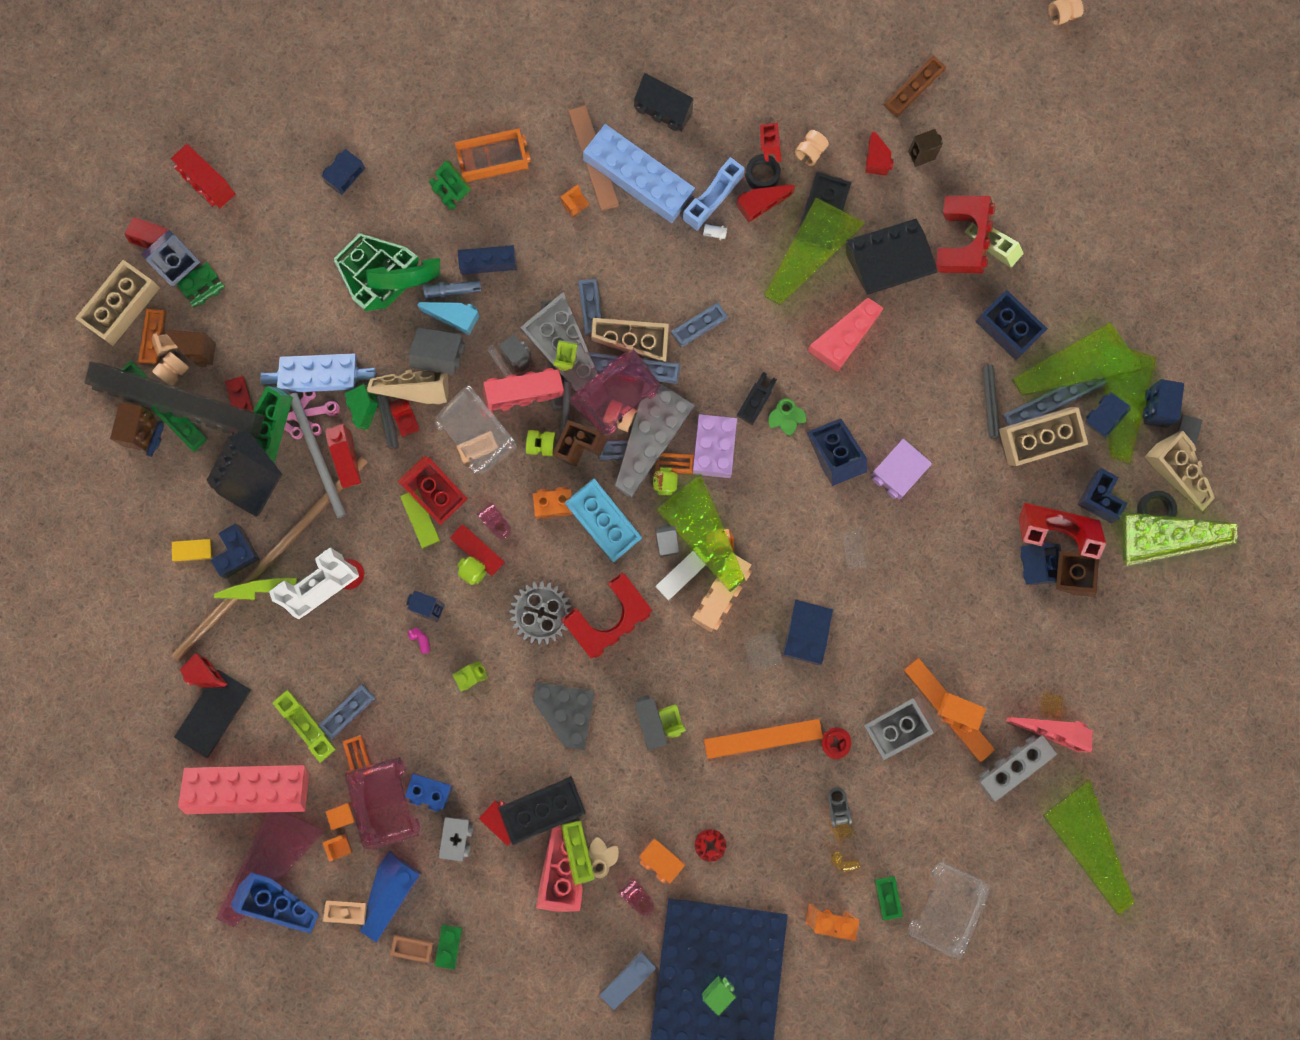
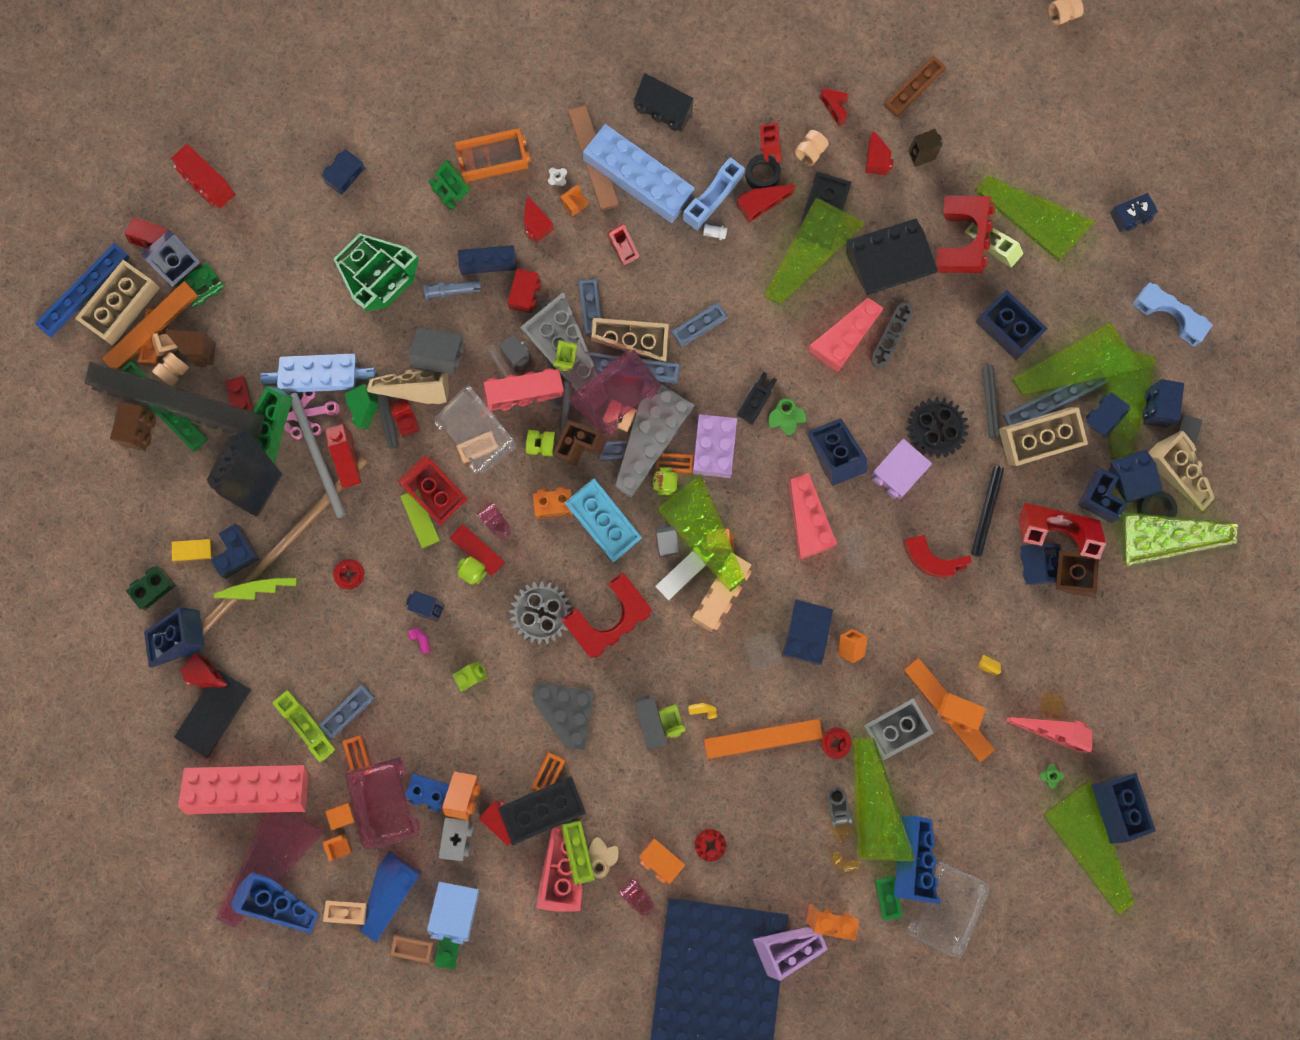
dark blue piece [146,421,164,457] -> none
white bracket [269,548,359,619] -> none
green slope [366,258,440,289] -> none
medium azure slope [417,302,480,335] -> none
sand blue slope [599,950,656,1010] -> none
bright green brick [702,975,736,1016] -> none
light grey brick [976,734,1057,802] -> none
none -> blue plate [35,243,130,337]
none -> orange tile [102,281,199,373]
none -> dark green brick [126,566,176,611]
none -> dark blue slope [144,607,205,668]
none -> light blue brick [427,882,479,944]
none -> orange brick [442,772,481,820]
none -> red brick [508,268,542,314]
none -> red slope [524,197,554,243]
none -> orange tile [531,752,566,791]
none -> white plate [548,168,567,186]
none -> slope [607,223,640,265]
none -> yellow arm [689,703,718,719]
none -> lavender wedge [753,927,828,981]
none -> coral wedge [789,473,837,560]
none -> red slope [819,88,849,126]
none -> orange panel [838,629,868,663]
none -> clear neon green wing [853,738,916,861]
none -> dark grey beam [871,302,913,369]
none -> blue wedge [894,816,941,904]
none -> red arch [903,535,972,578]
none -> black gear [906,397,969,459]
none -> black axle [971,466,1004,557]
none -> clear neon green wing [975,175,1096,262]
none -> yellow slope [978,655,1001,676]
none -> bright green plate [1040,764,1064,788]
none -> dark blue brick [1091,773,1156,844]
none -> dark blue slope [1109,450,1162,503]
none -> dark blue brick [1110,193,1158,232]
none -> light blue arch [1132,283,1213,347]

